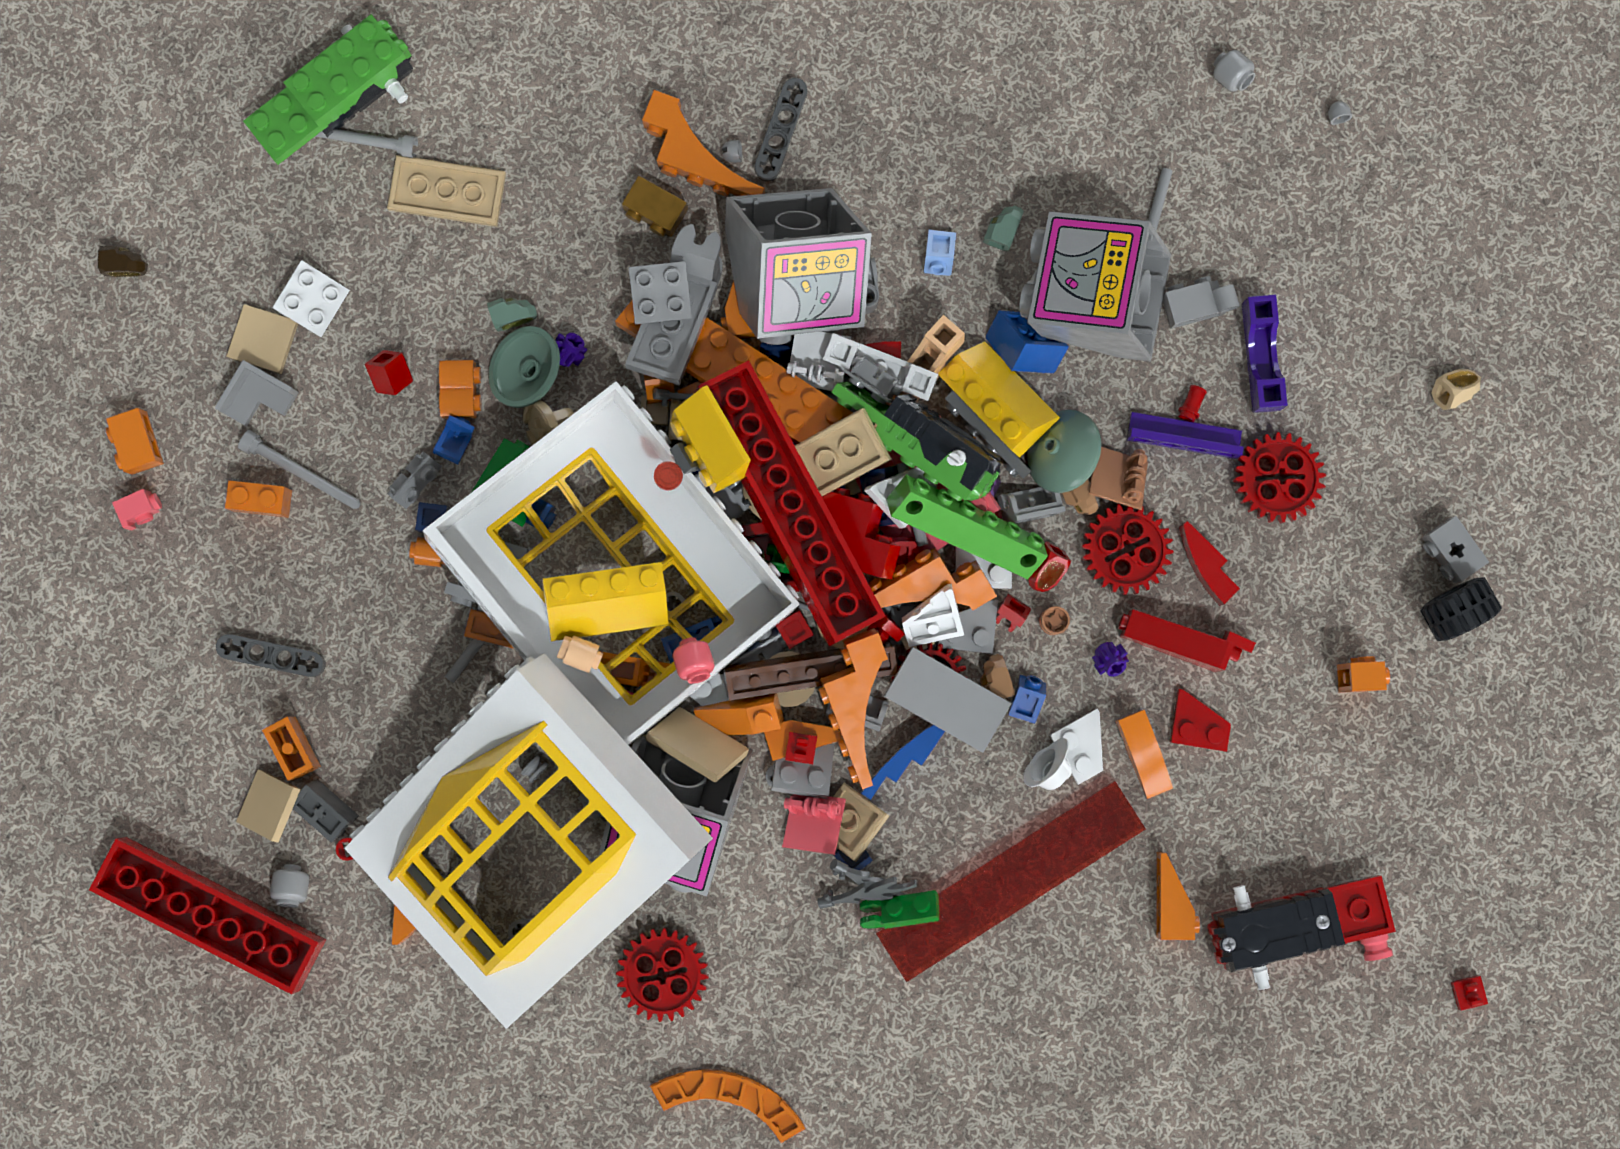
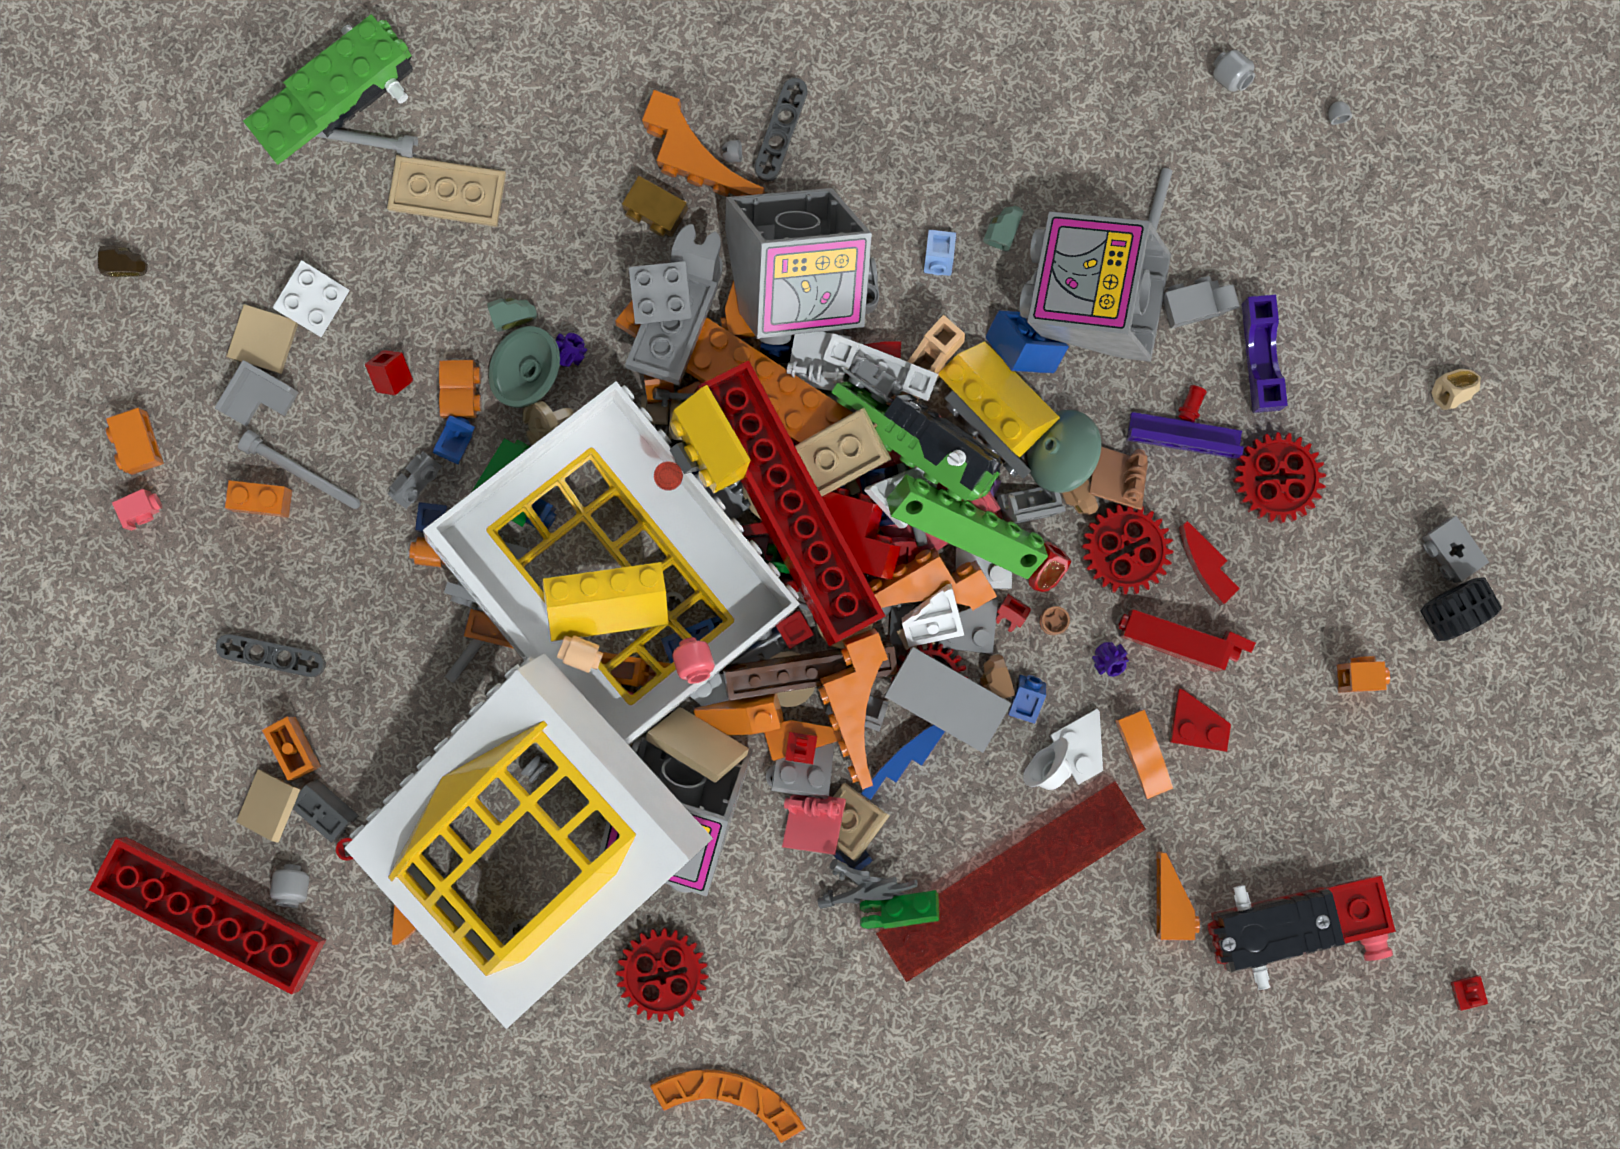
red tile [867,611,905,644] -> none

